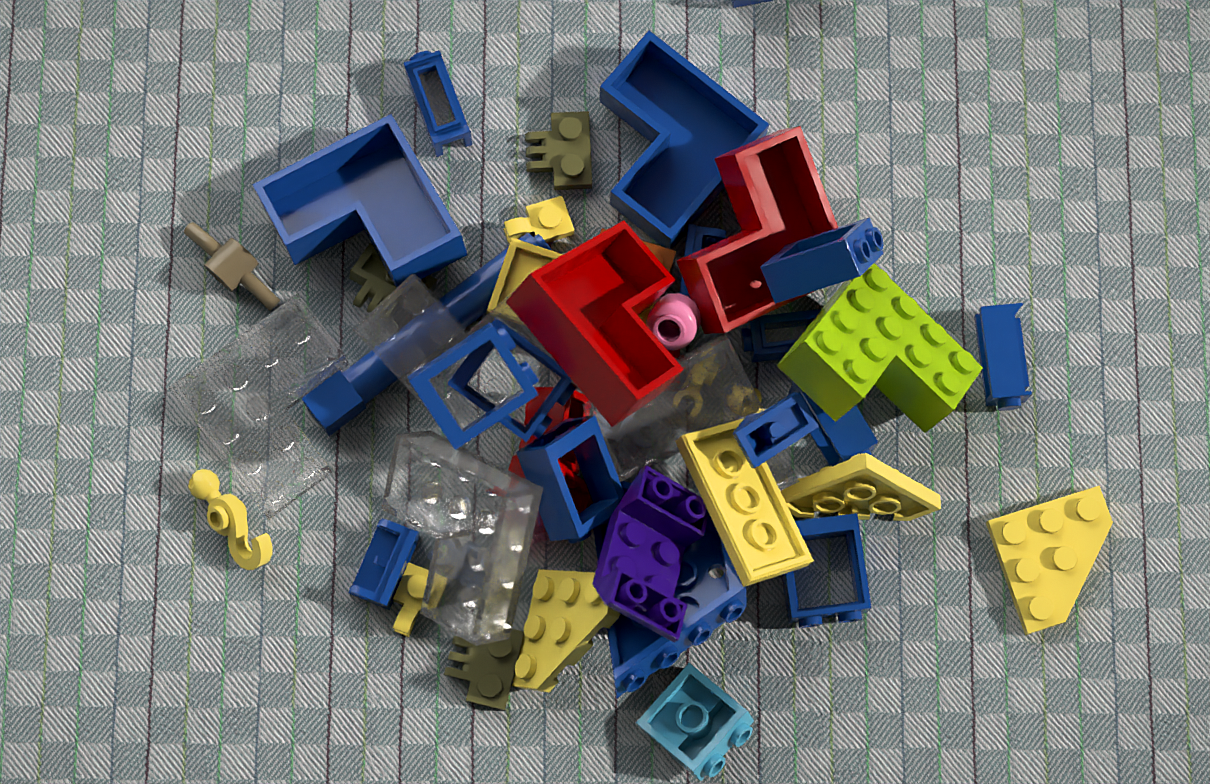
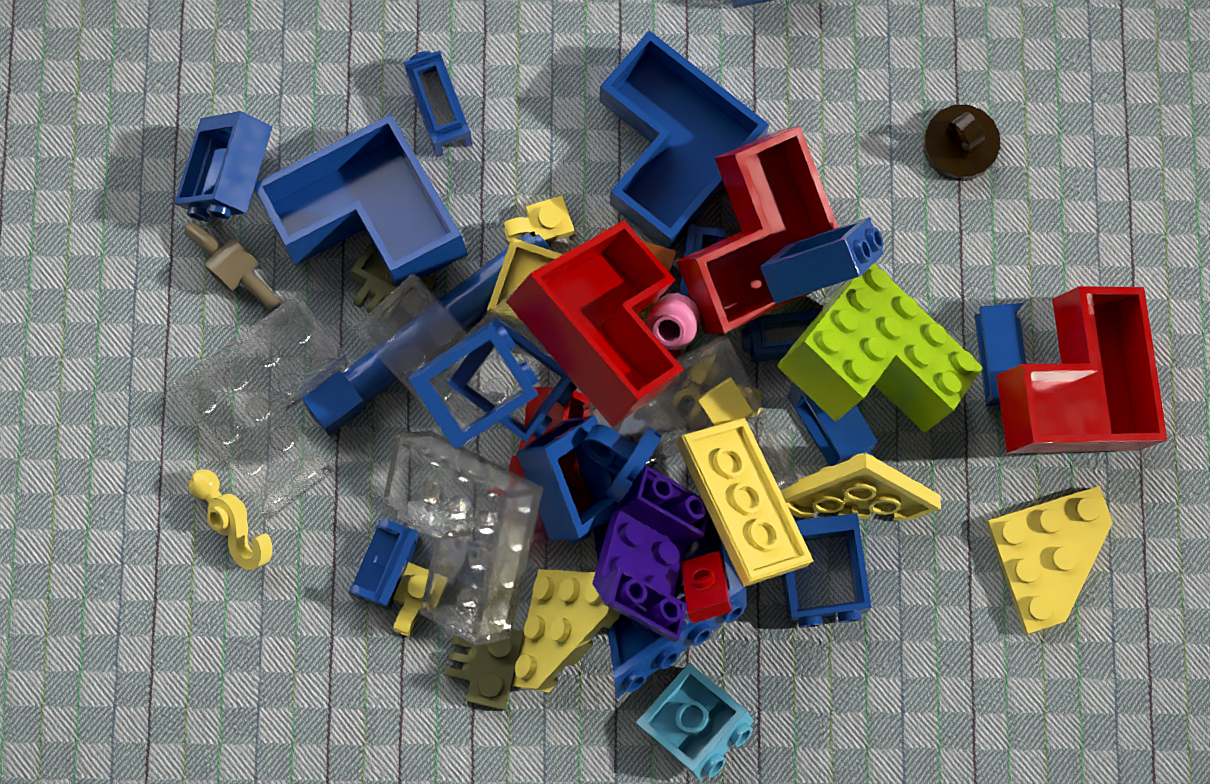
olive hinge [525,111,592,190] -> none
blue slope [732,392,819,468] -> none
none -> blue window [174,111,273,222]
none -> blue tile [582,424,663,503]
none -> red plate [681,551,732,623]
none -> light yellow tile [697,377,753,426]
none -> dark brown tile [923,105,1000,181]
none -> red piece [996,286,1168,453]

